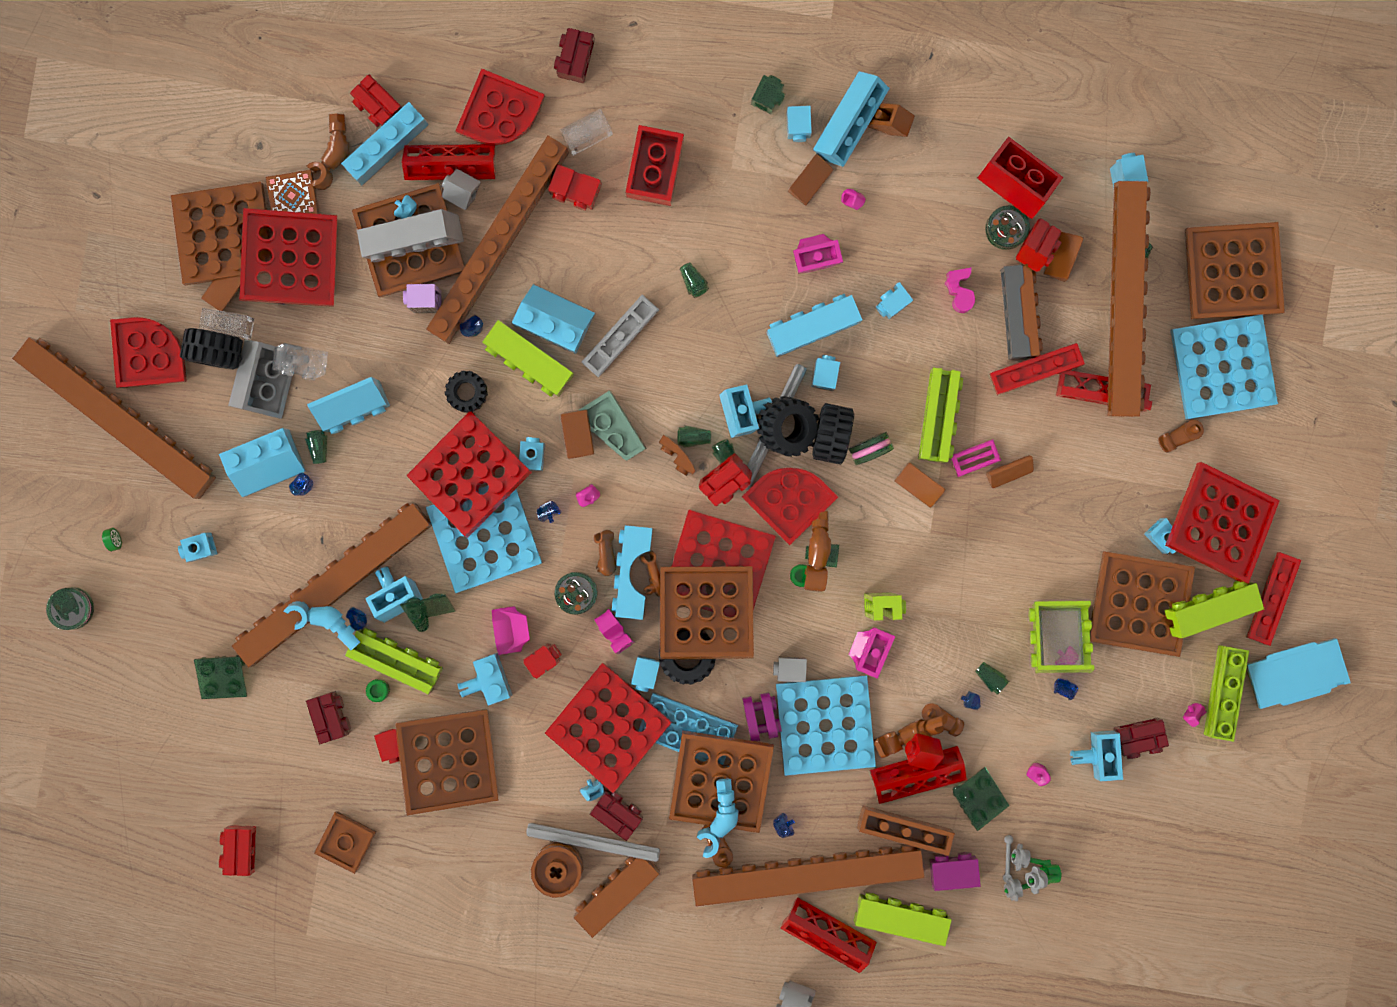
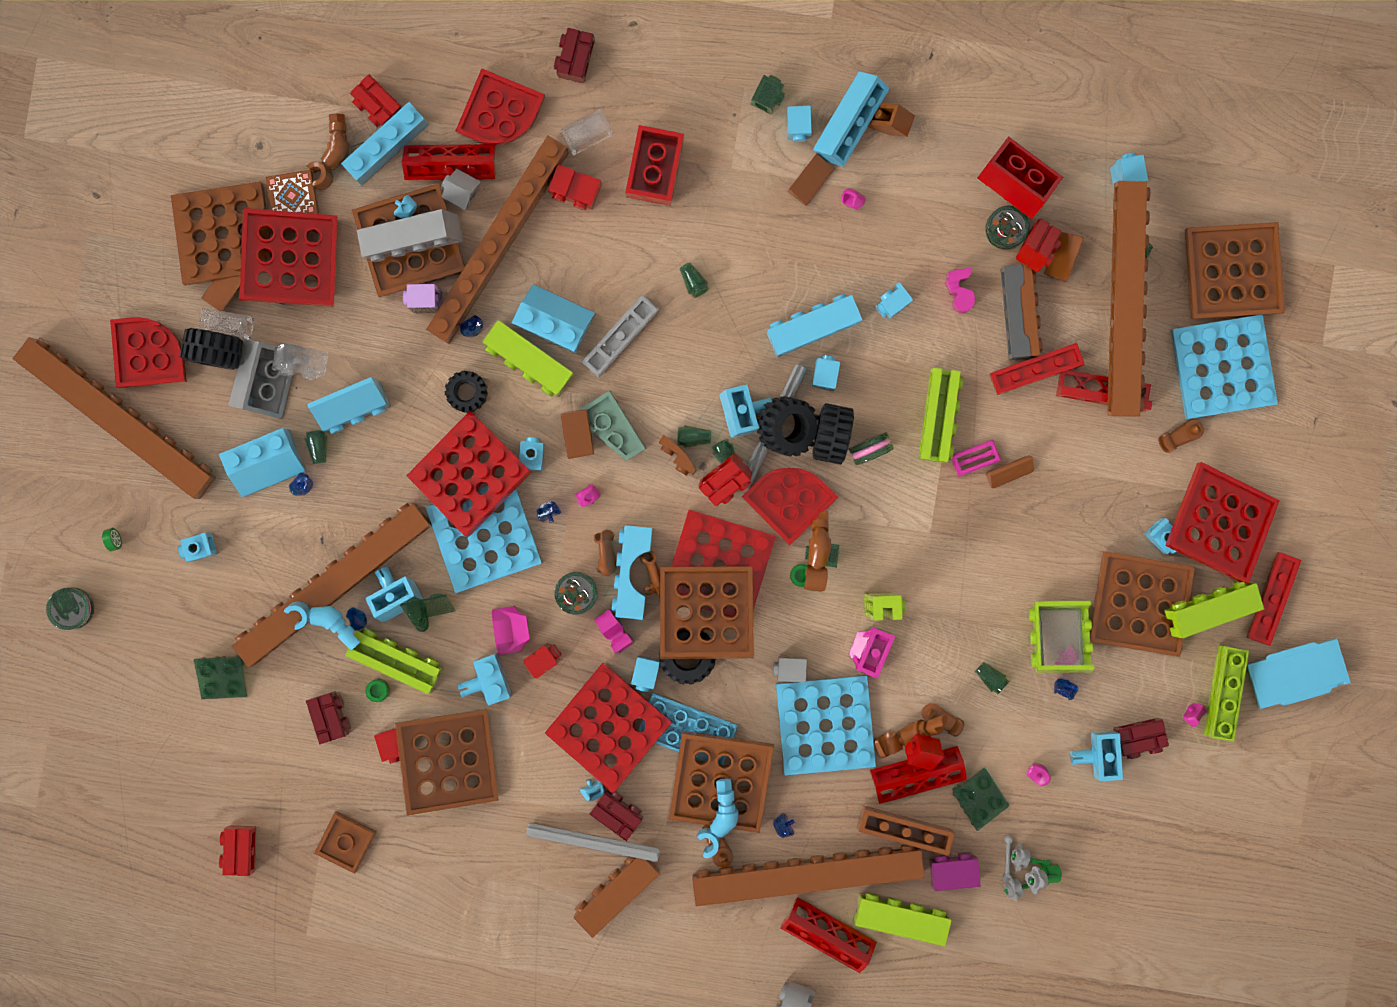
dark orange wheel [531,842,584,898] -> none
magenta brick [742,692,782,742] -> none
dark pink slope [793,234,843,274] -> none
dark orange slope [894,463,946,508] -> none
clear blue piece [961,691,981,710] -> none

